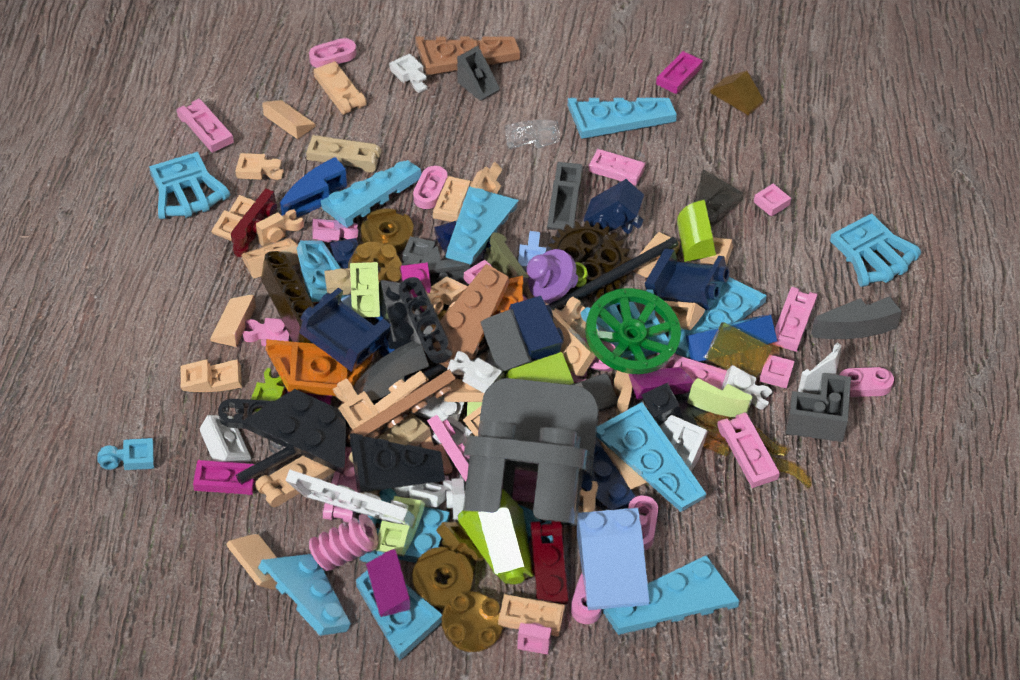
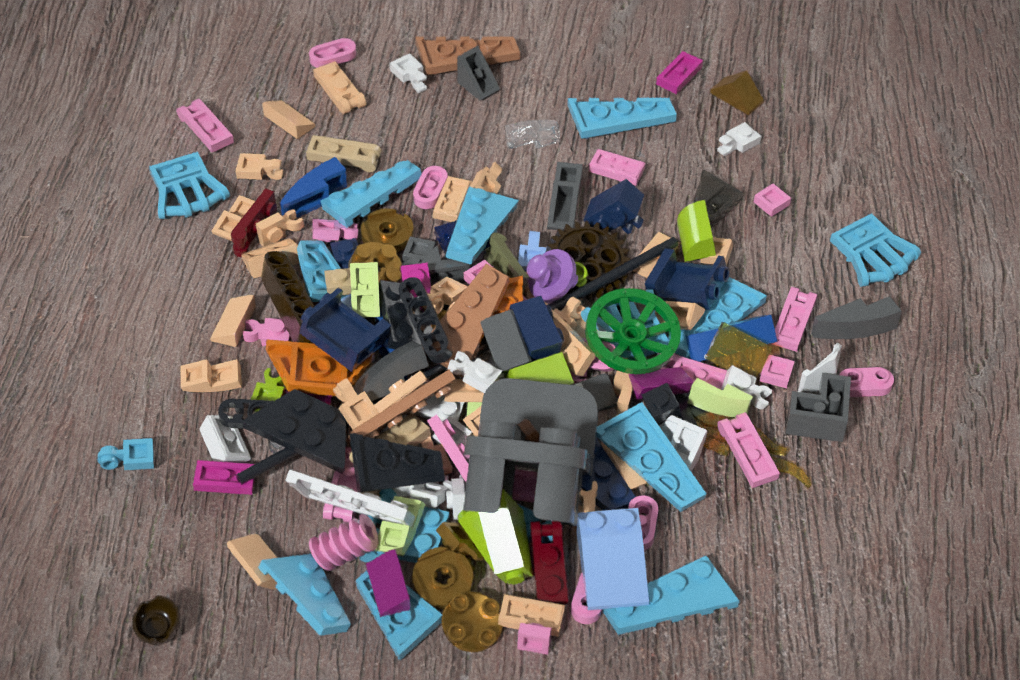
light nougat plate [255,456,335,508] -> none
none -> dark brown hair [132,595,180,646]
none -> reddish brown tile [517,419,540,443]
none -> white plate [717,122,761,156]

